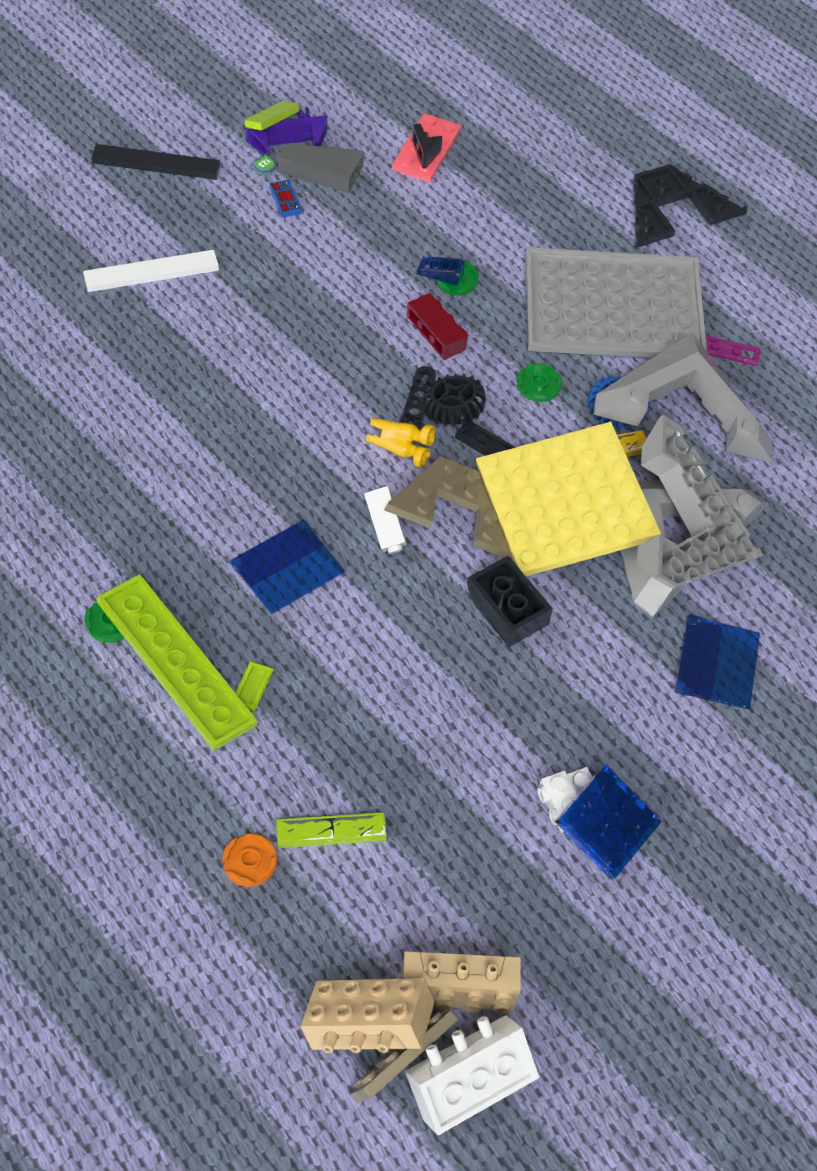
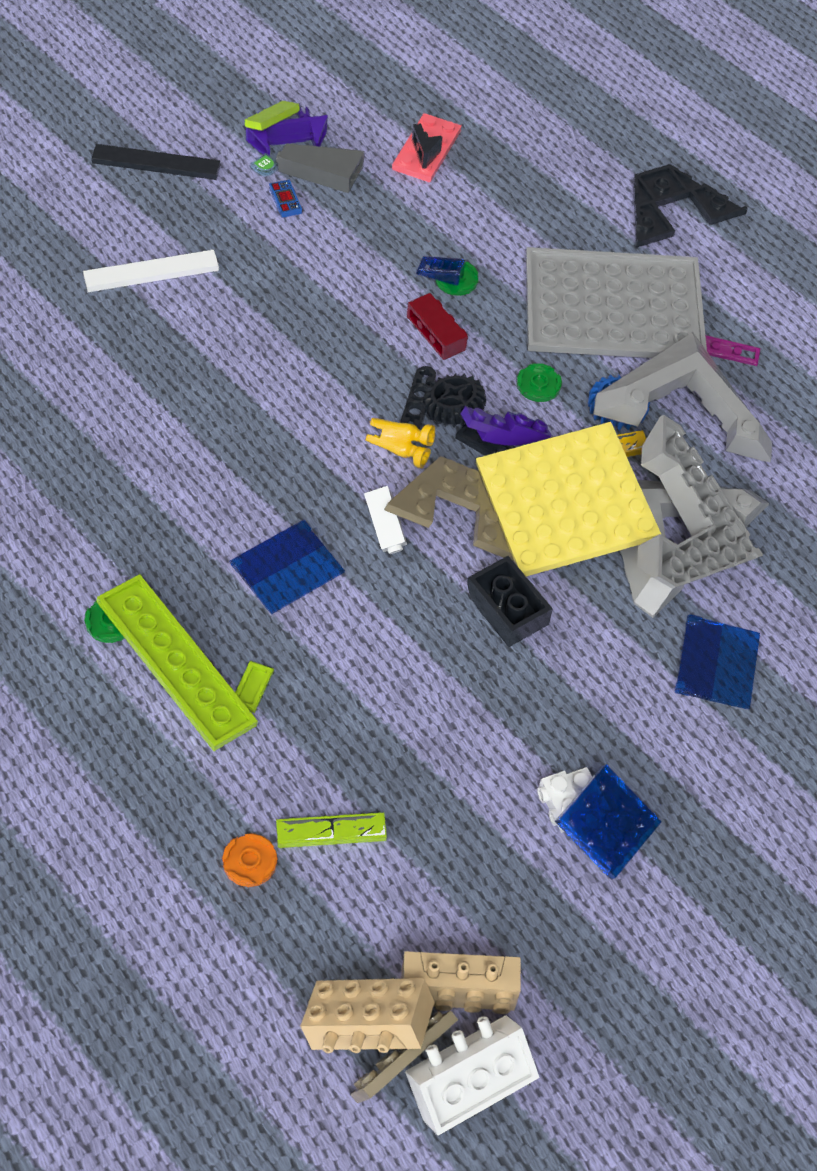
none -> dark purple slope [461,406,553,446]

